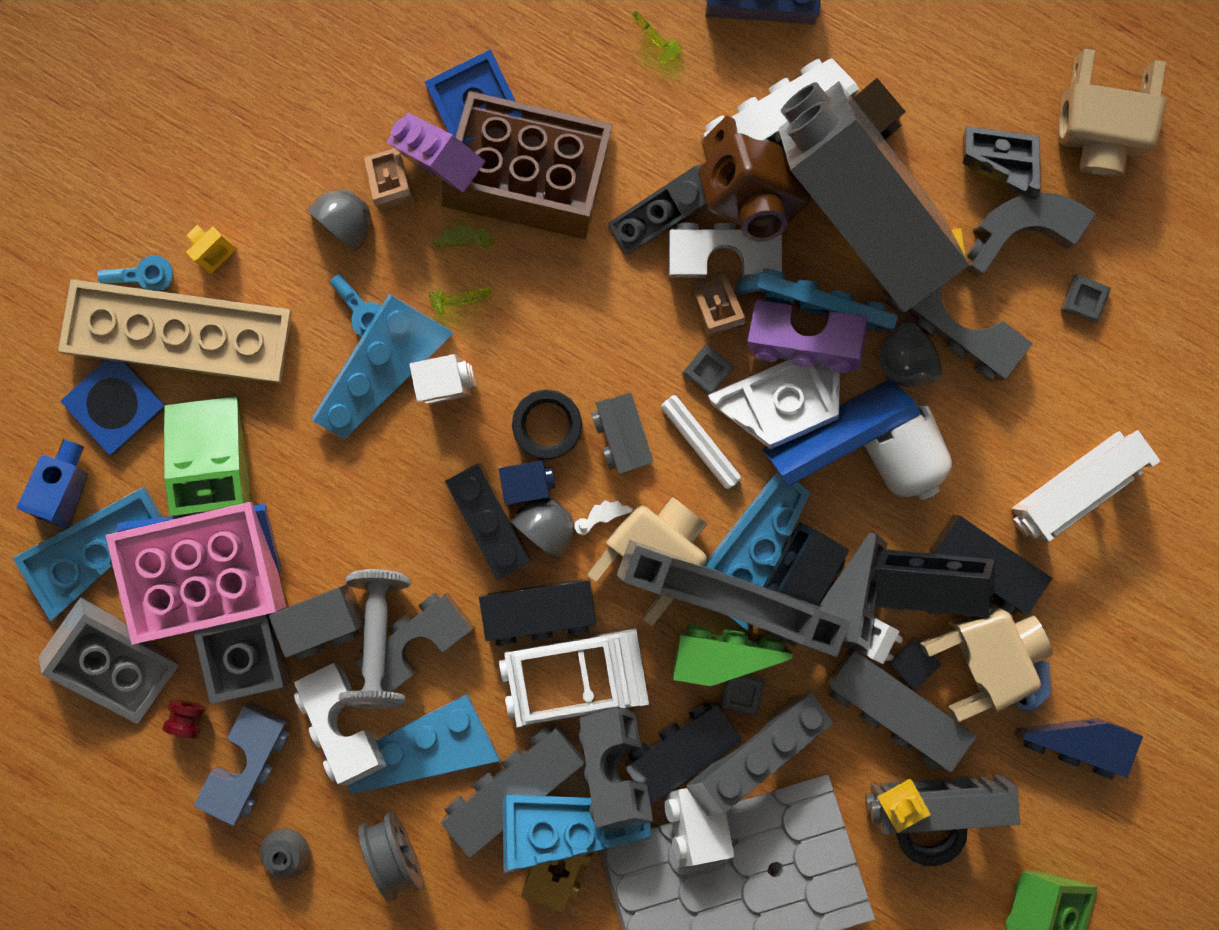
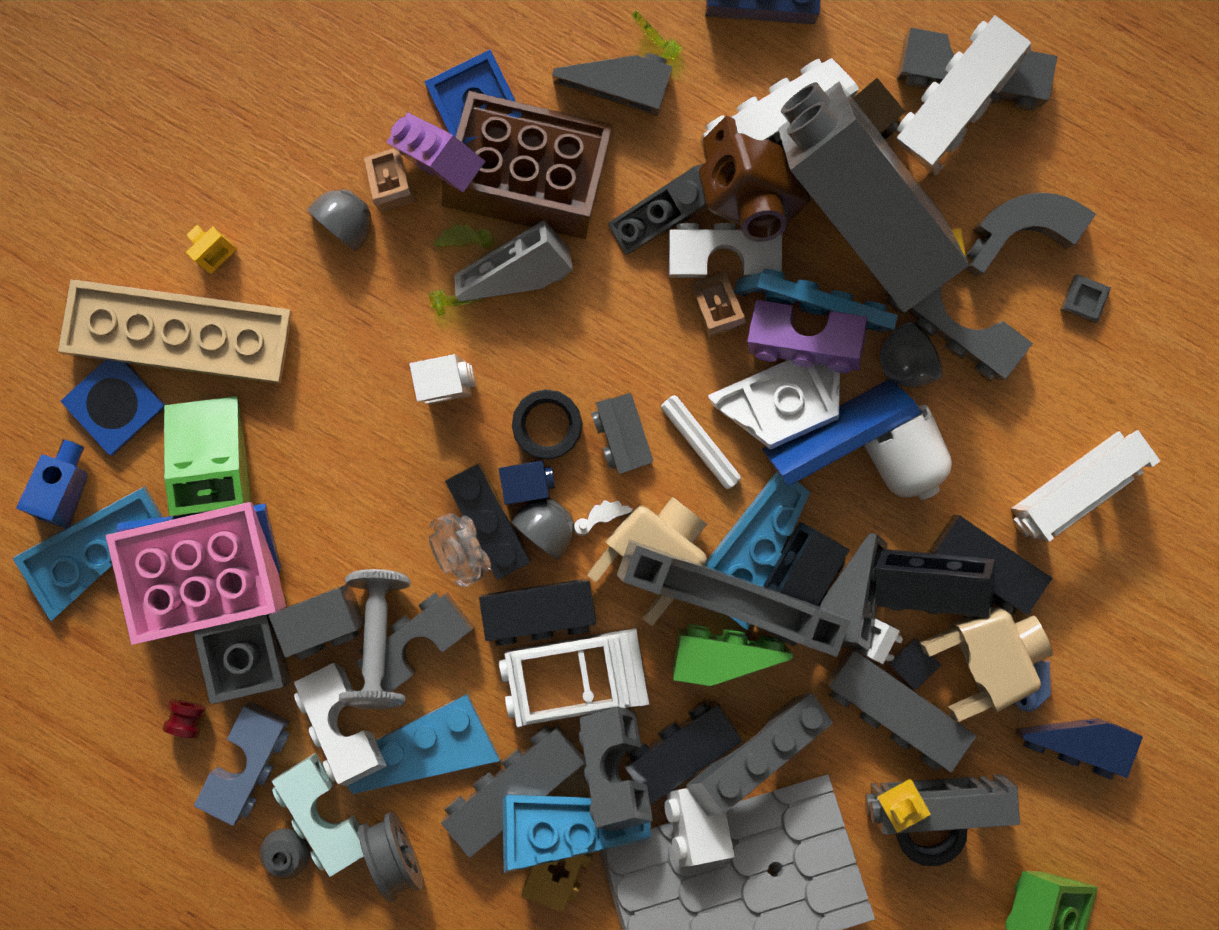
light grey slope [38,597,179,724] -> none
dark azure plate [98,255,174,291] -> none
dark azure wing [311,293,453,439] -> none
dark azure plate [329,274,381,337] -> none
dark grey tile [682,344,734,395] -> none
dark grey tile [720,675,765,716] -> none
black wing [962,126,1040,199] -> none
tan piece [1058,49,1168,177] -> none
none -> light aqua arch [272,753,364,877]
none -> clear plate [429,513,491,587]
none -> light grey slope [454,219,573,301]
none -> dark grey slope [552,53,672,116]
none -> white wedge [897,15,1031,176]
none -> dark grey arch [897,27,1058,110]

